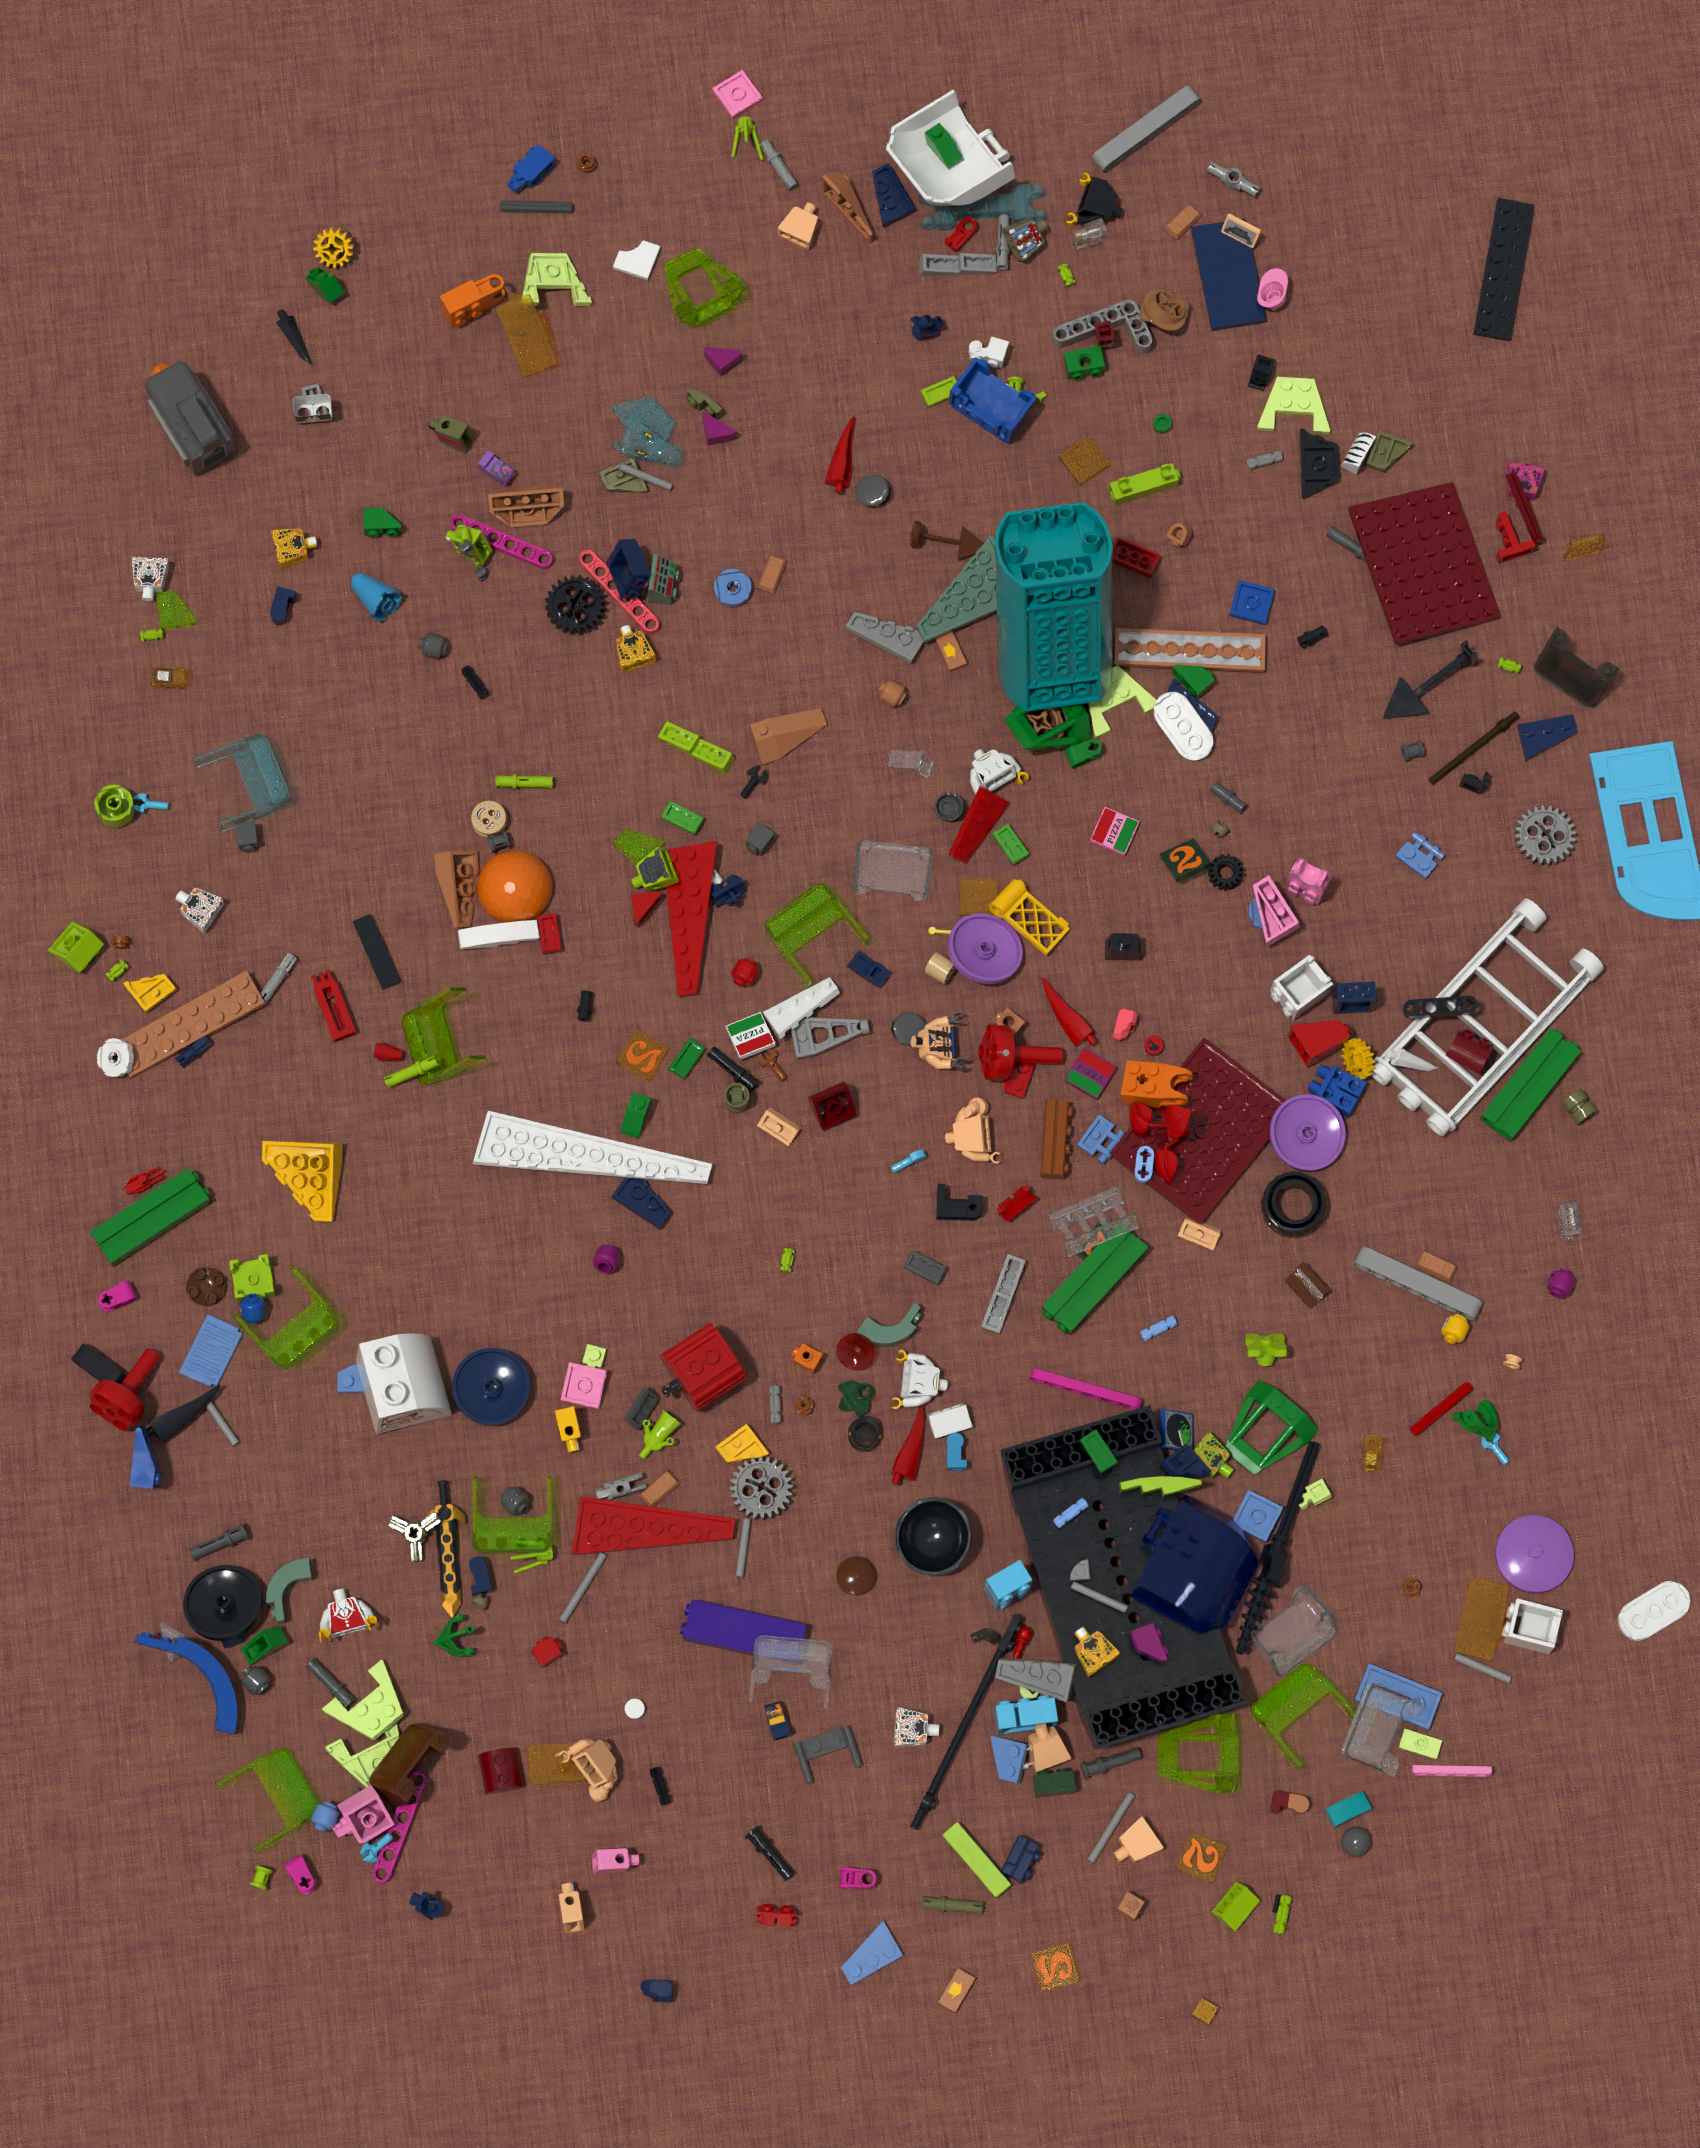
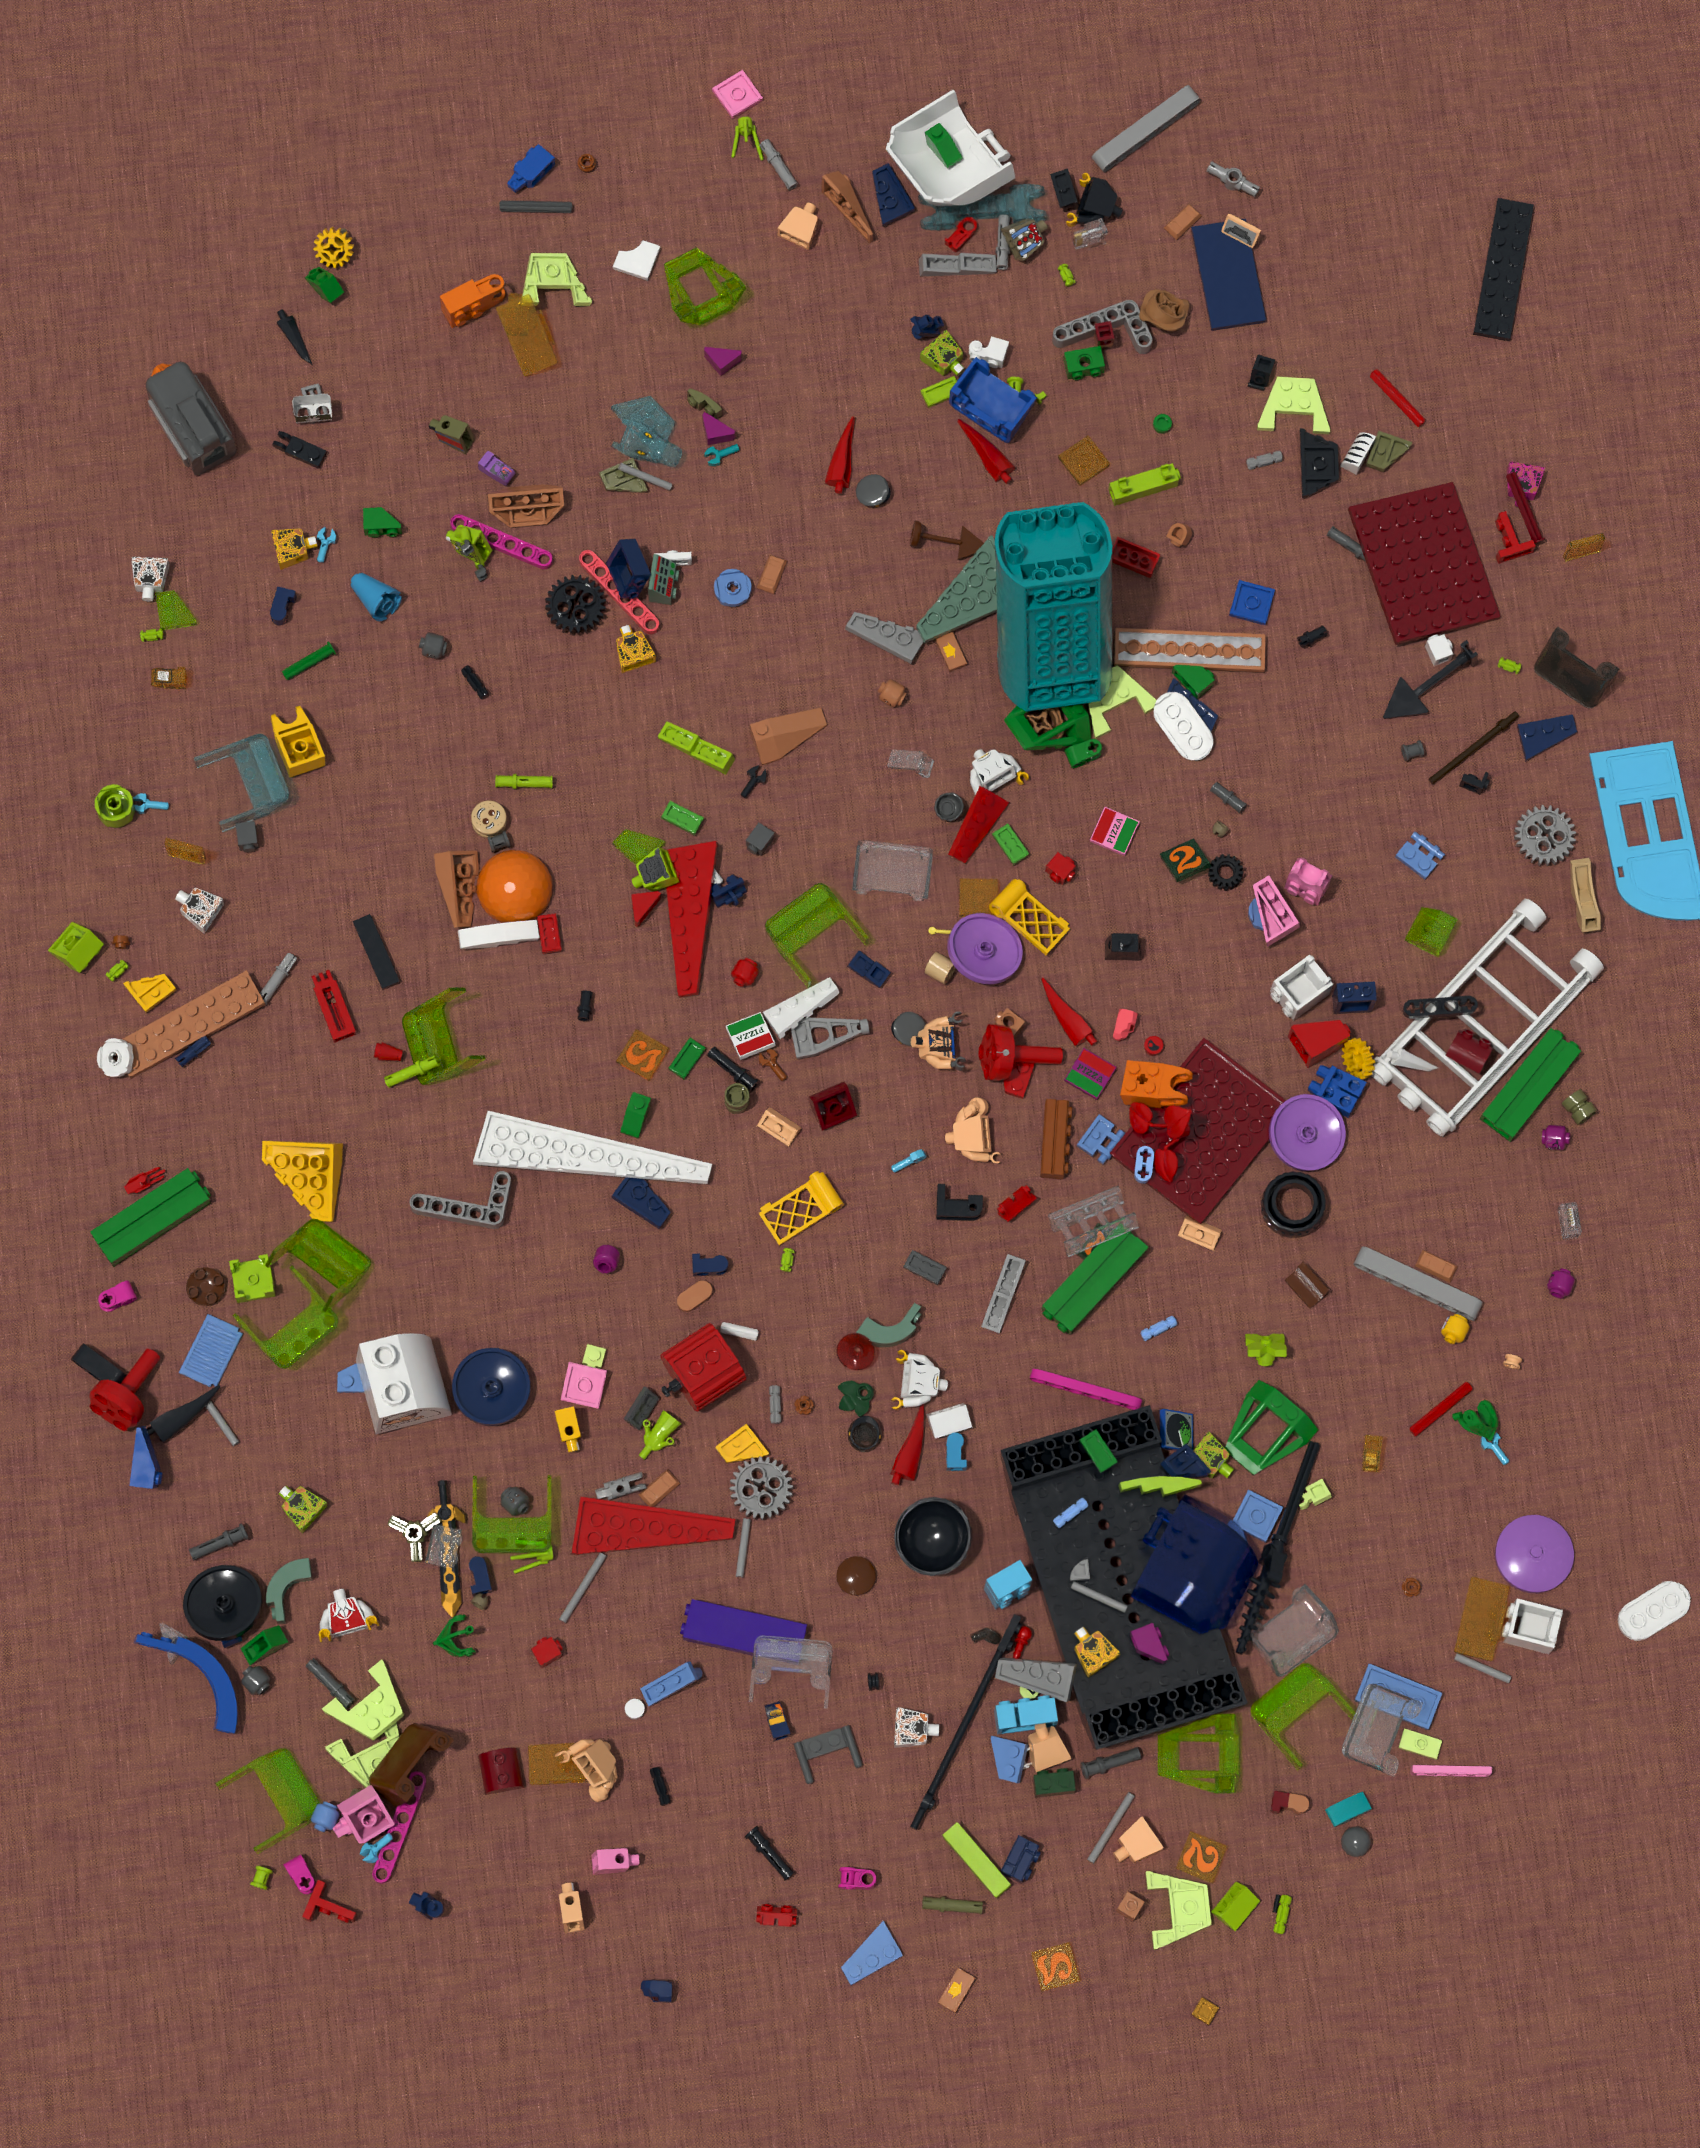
blue head [240,1294,266,1324] -> none
orange brick [792,1343,823,1374] -> none
bright pink piece [1257,268,1288,311] -> none
none -> clear yellow tile [164,837,206,865]
none -> clear neon green windscreen [265,1219,371,1313]
none -> yellow brick [271,706,326,777]
none -> black hinge [272,431,327,469]
none -> torso [279,1486,327,1534]
none -> green axle [282,641,336,680]
none -> red bracket [302,1880,357,1923]
none -> medium azure bar [317,527,337,563]
none -> light grey beam [410,1171,511,1229]
none -> clear bracket [425,1524,462,1568]
none -> medium blue piece [640,1662,703,1706]
none -> white plate [654,550,692,566]
none -> nougat tile [677,1281,712,1312]
none -> dark blue leg [692,1253,728,1277]
none -> teal bar [704,444,740,466]
none -> white axle [720,1322,759,1340]
none -> yellow piece [759,1171,844,1246]
none -> black bush [867,1672,879,1691]
none -> torso [920,330,965,376]
none -> red piece [957,419,1015,484]
none -> red brick [1045,852,1076,885]
none -> black hinge [1050,168,1079,212]
none -> yellowish green wing [1145,1871,1211,1950]
none -> red axle [1370,369,1425,427]
none -> clear neon green slope [1405,907,1458,957]
none -> white brick [1425,634,1453,666]
none -> magenta head [1542,1125,1570,1150]
none -> tan arch [1570,858,1601,932]

